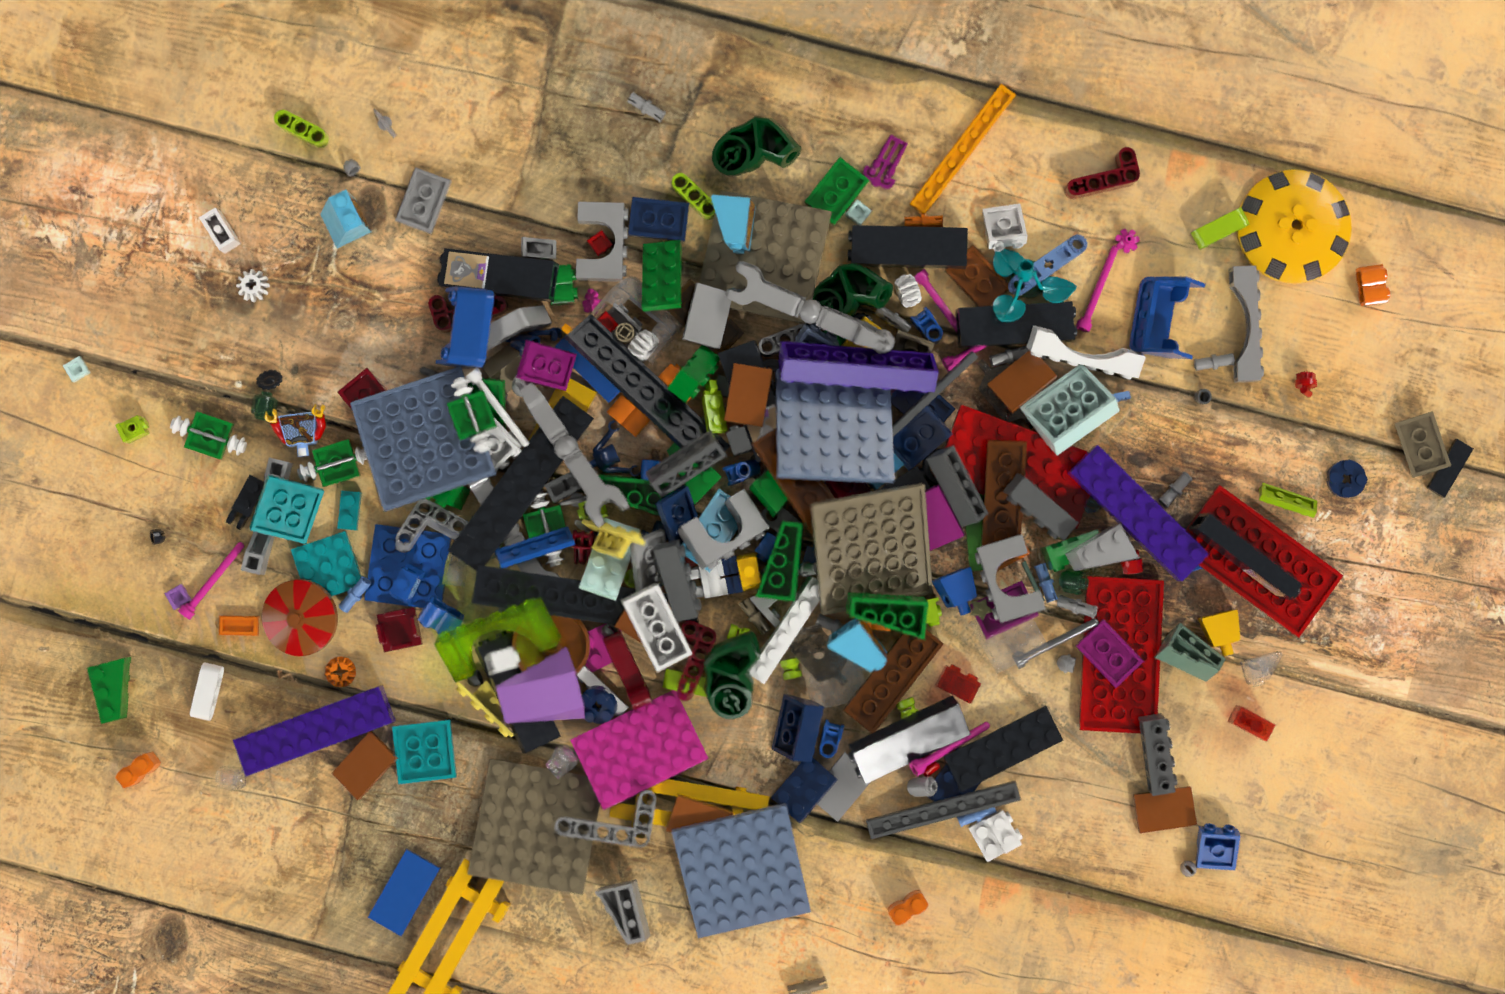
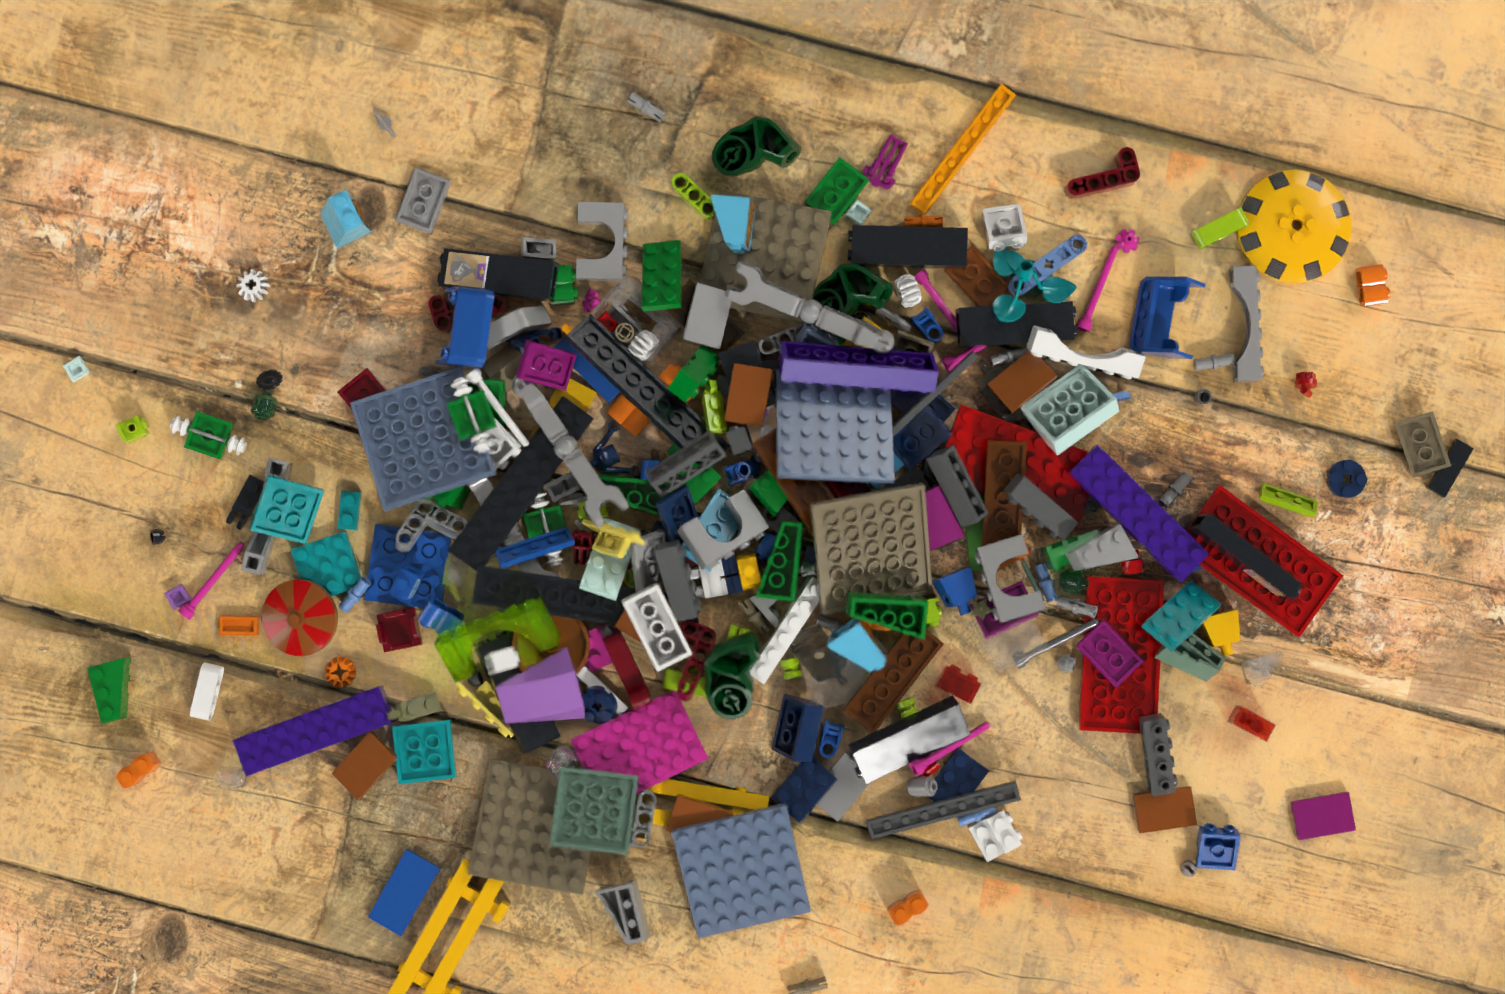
white brick [199,208,241,253] -> none
torso [265,404,326,457] -> none
lime beam [274,110,329,148] -> none
green plate [297,439,367,487] -> none
light grey hinge [343,159,361,176] -> none
red tile [587,230,613,257] -> none
dark blue plate [628,197,689,242] -> none
black plate [943,706,1063,792] -> none
none -> olive hinge [386,692,441,722]
none -> sand green plate [550,767,638,855]
none -> teal plate [1142,580,1221,652]
none -> magenta tile [1290,792,1356,840]

